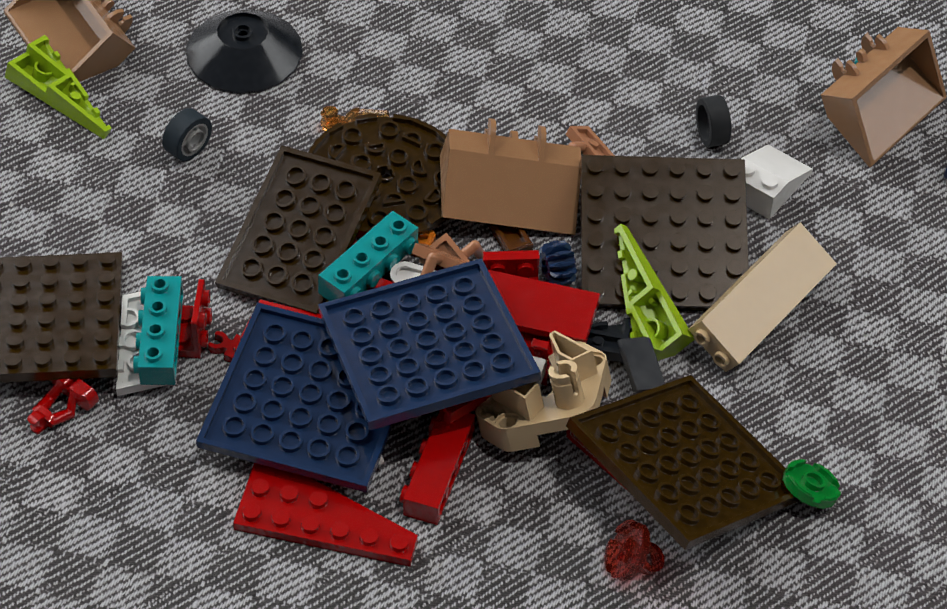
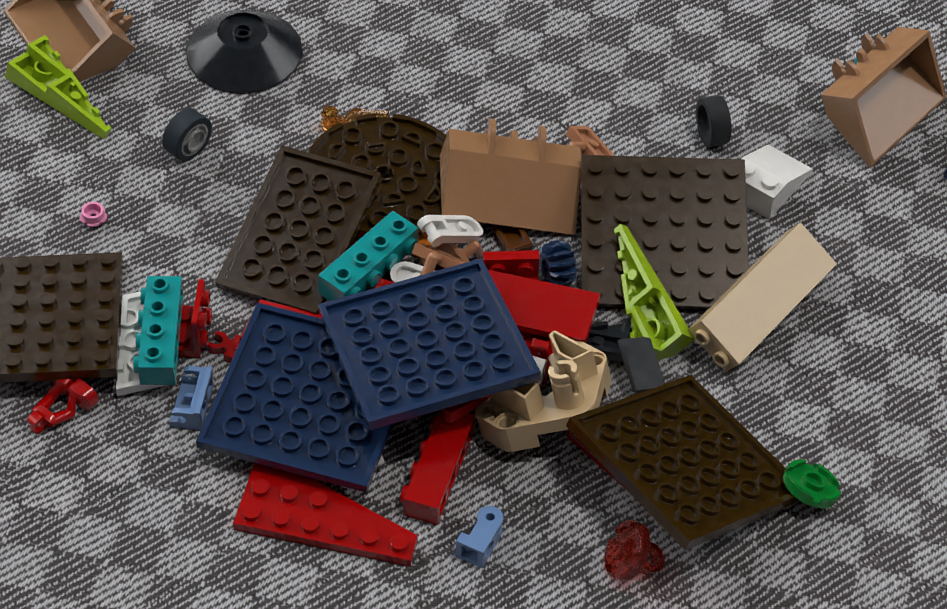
none -> bright pink plate [80,202,107,227]
none -> medium blue hinge [169,366,214,431]
none -> white plate [417,215,483,247]
none -> medium blue leg [455,506,504,568]

